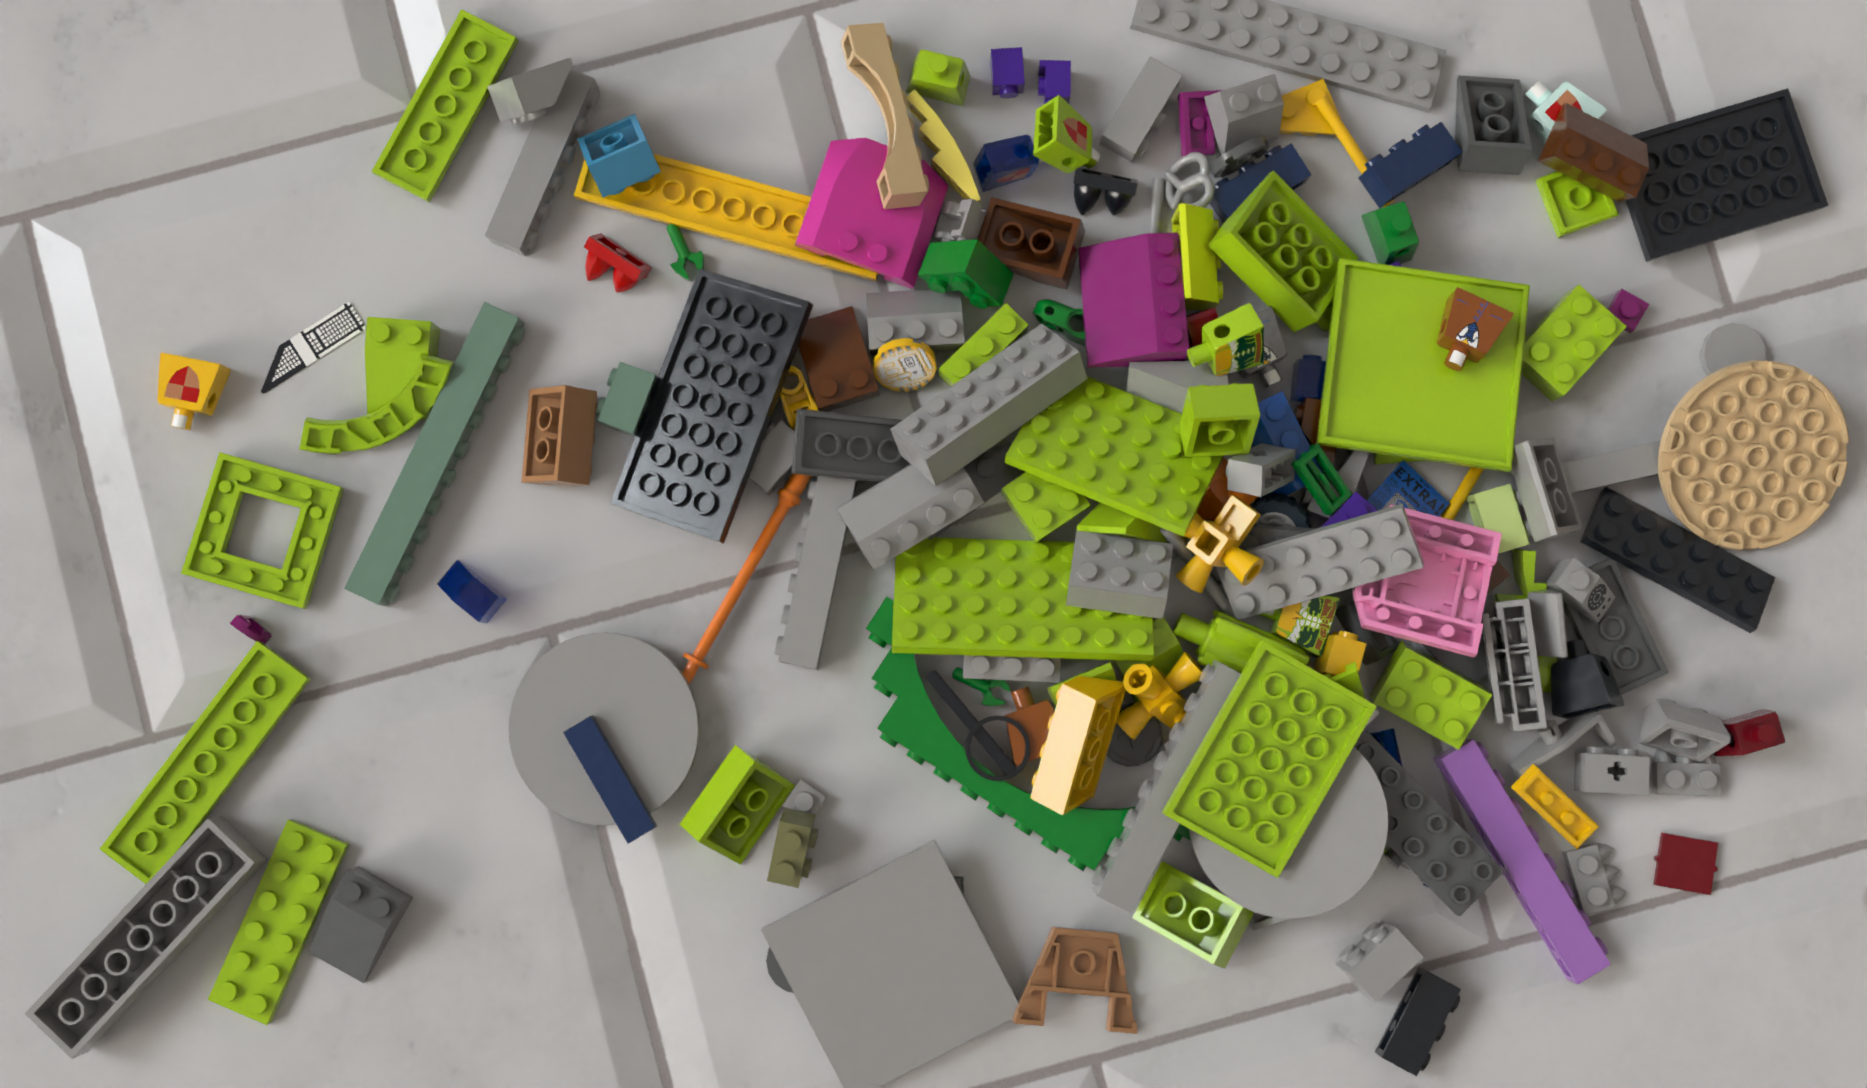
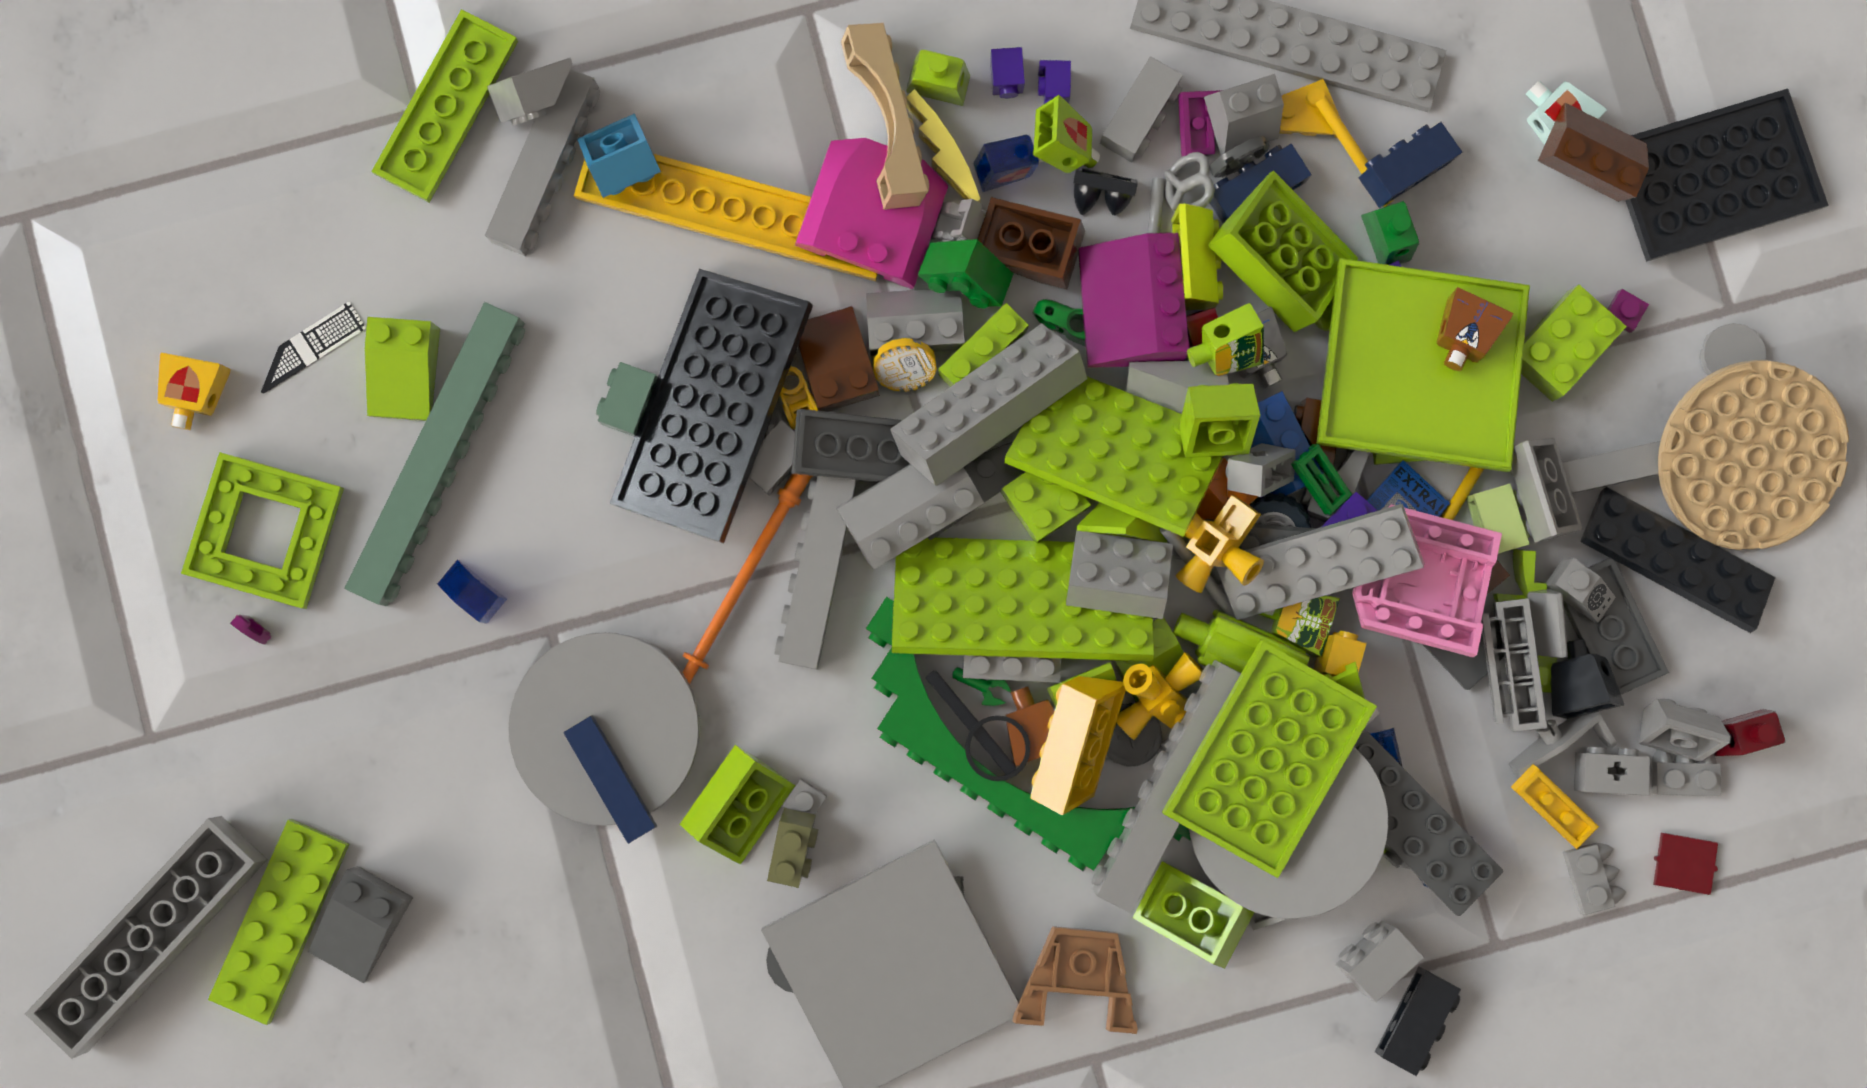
lime plate [99,641,311,884] -> none
lime tile [299,353,453,454] -> none
medium nougat slope [521,385,597,486] -> none
red tile [584,233,652,293] -> none
green bar [666,224,704,281] -> none
clear blue brick [1290,355,1326,402] -> none
dark grey slope [1335,600,1399,665] -> none
lime brick [1369,641,1492,750] -> none
medium lavender brick [1433,739,1611,984] -> none
dark grey slope [1455,75,1532,175] -> none
lime tile [1535,171,1619,238] -> none

